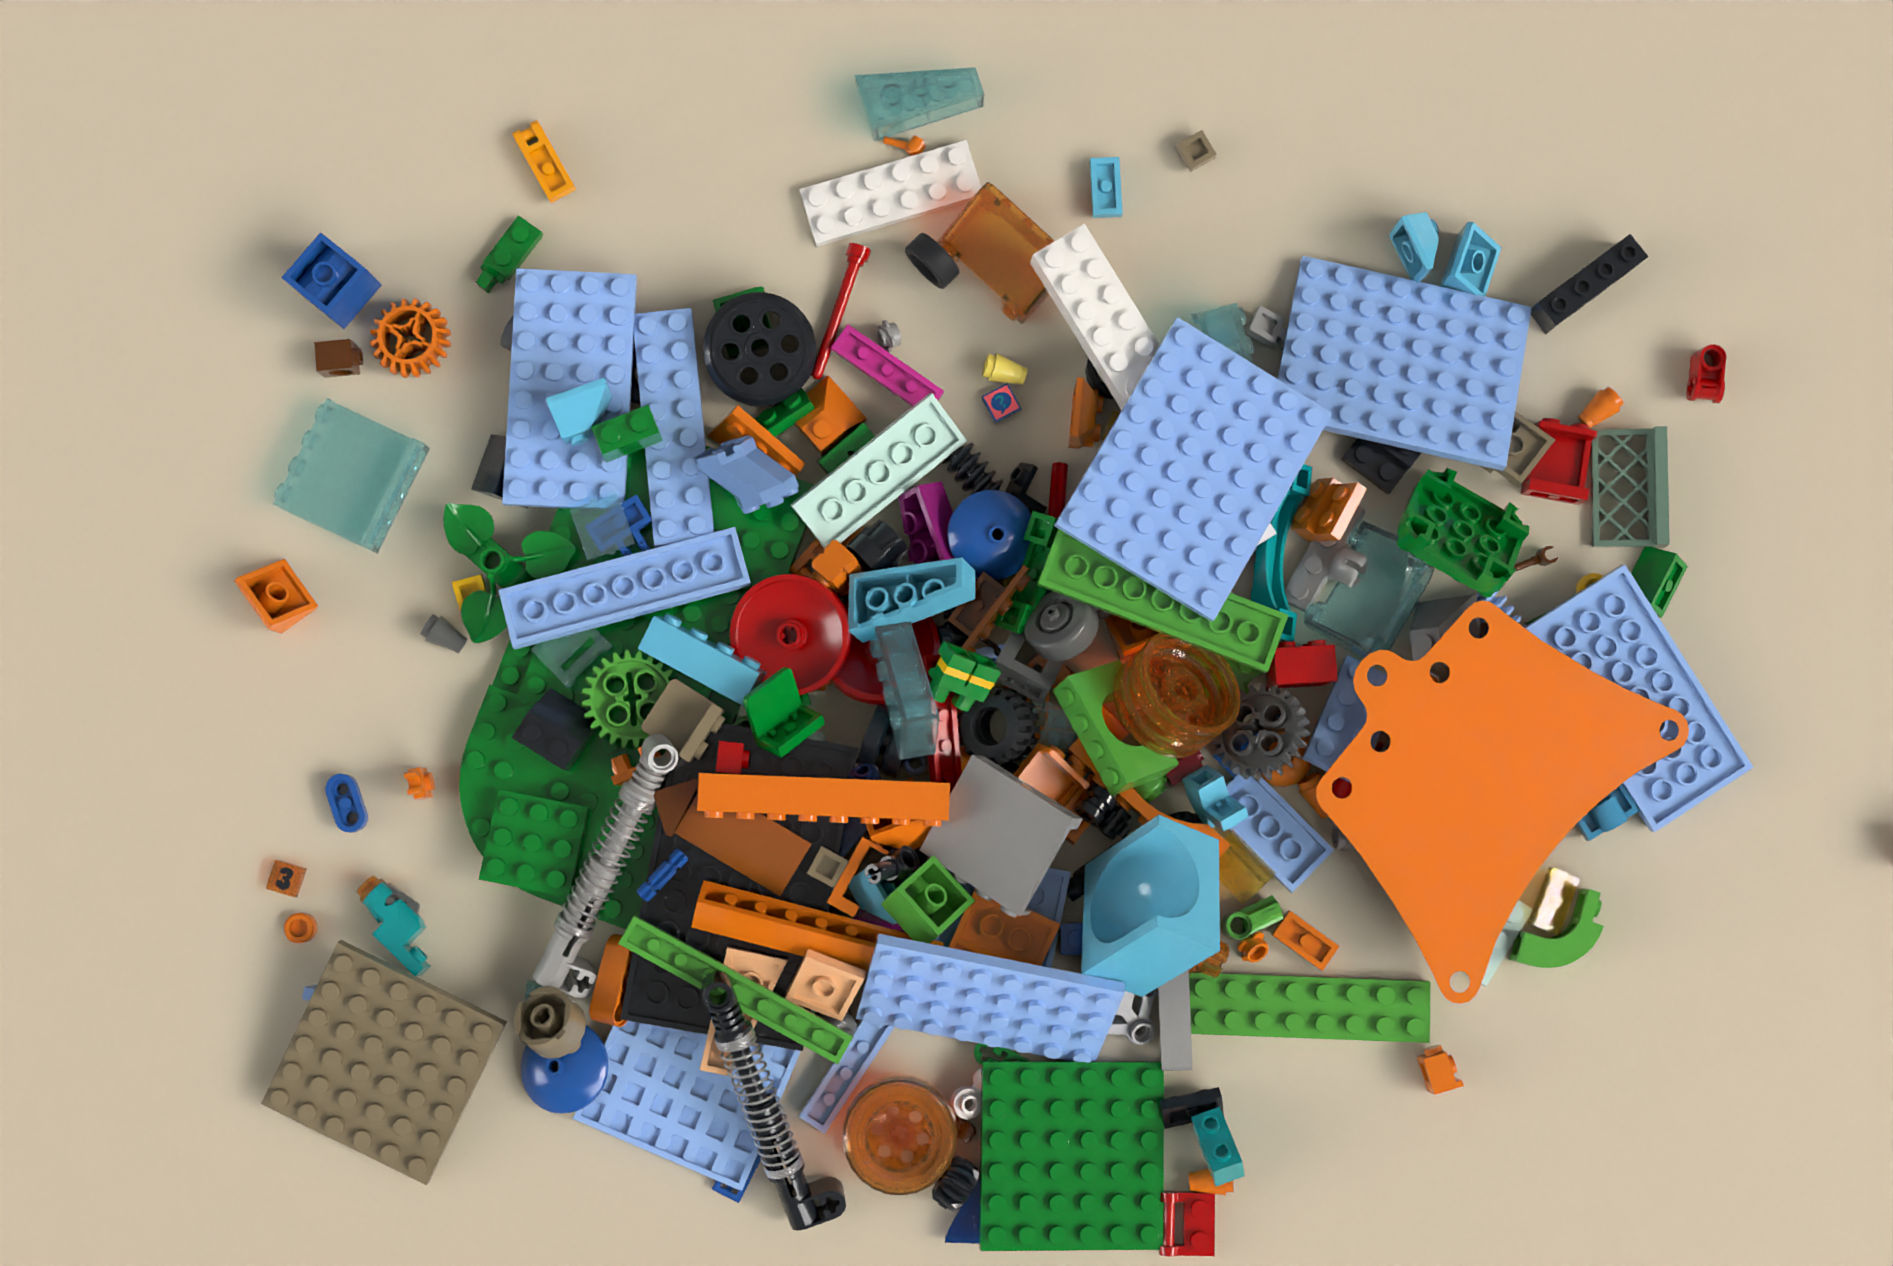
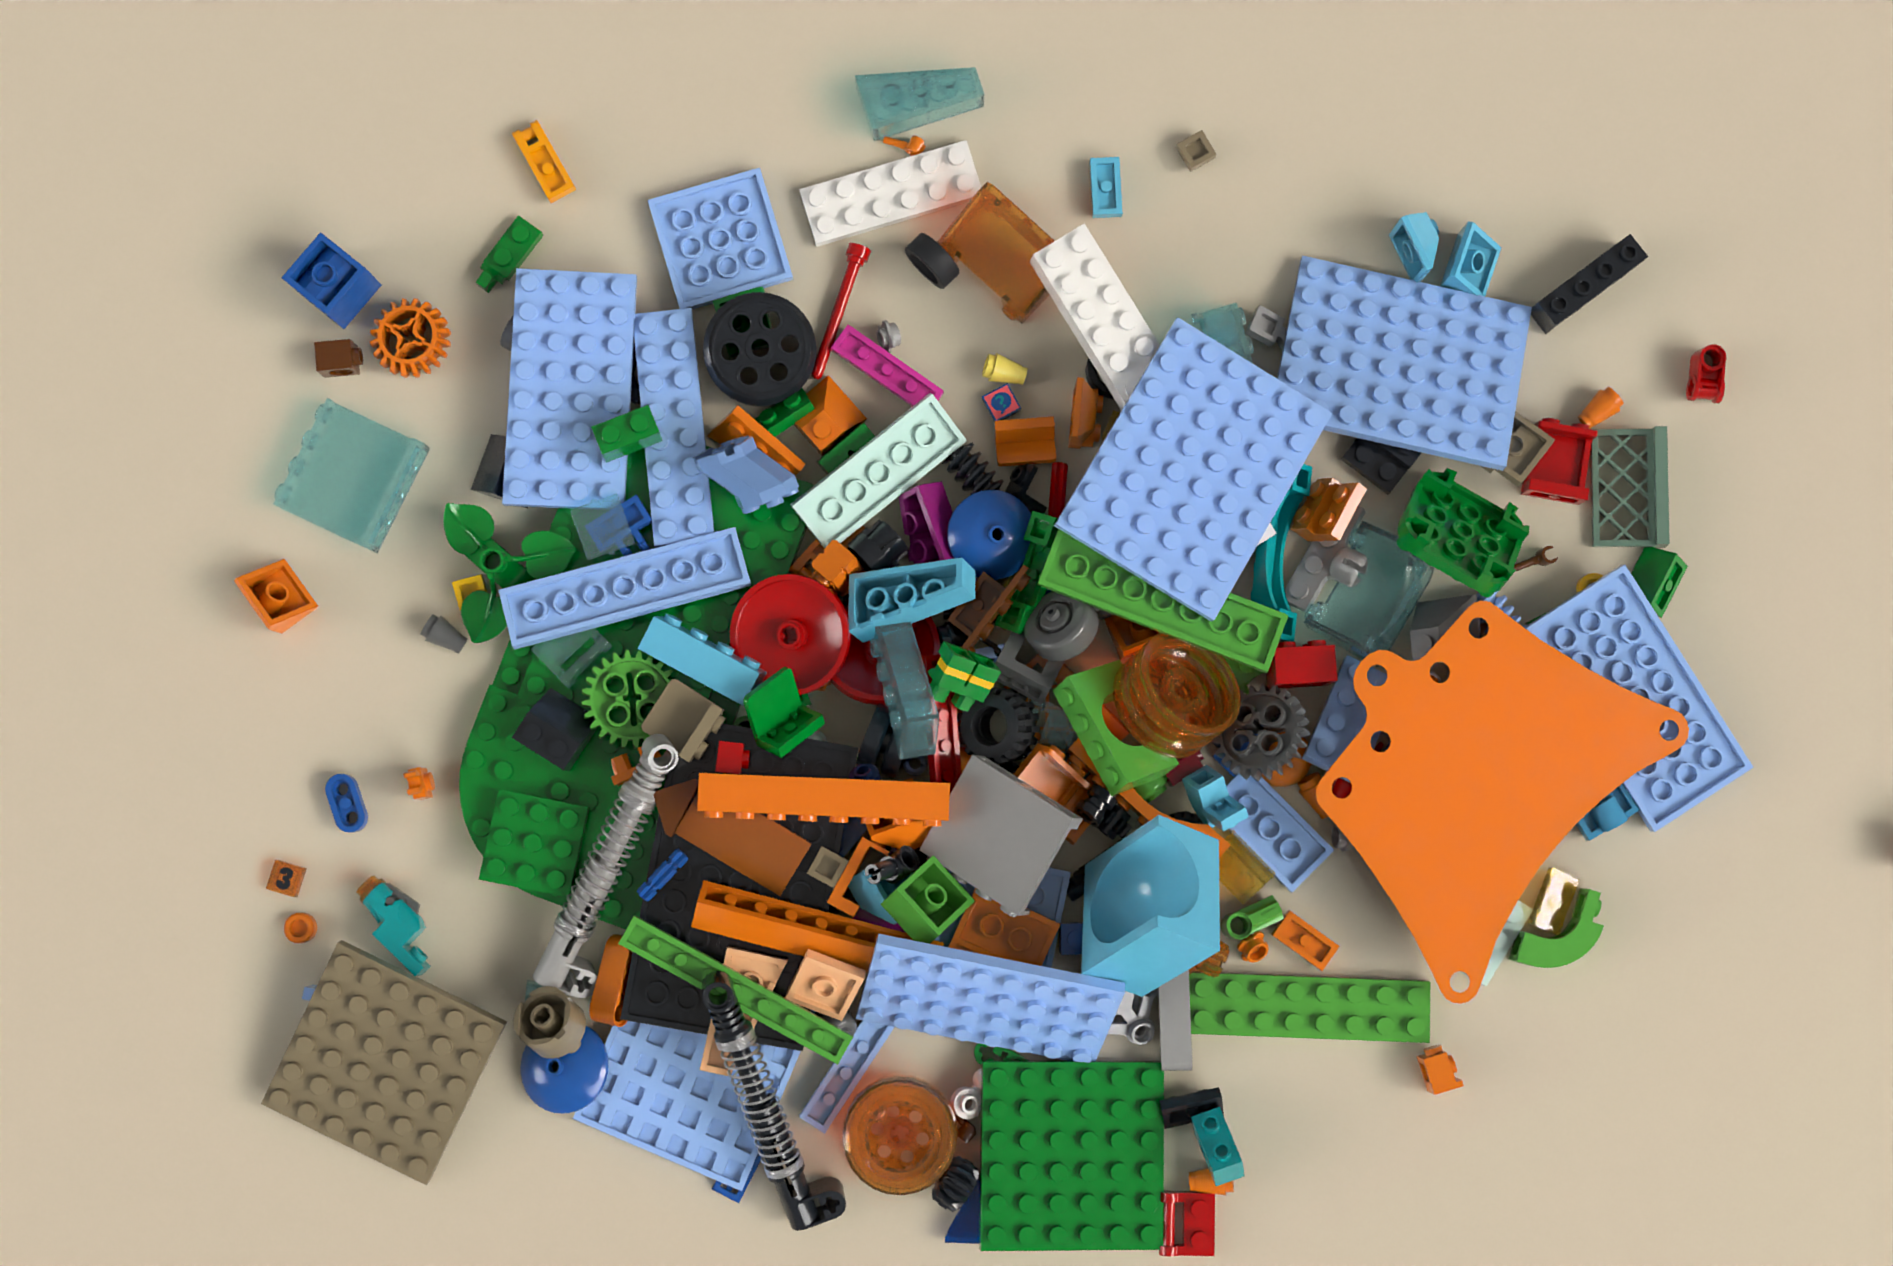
medium azure slope [546,378,613,446] -> none
none -> light blue plate [648,167,794,309]
none -> orange panel [995,416,1057,467]

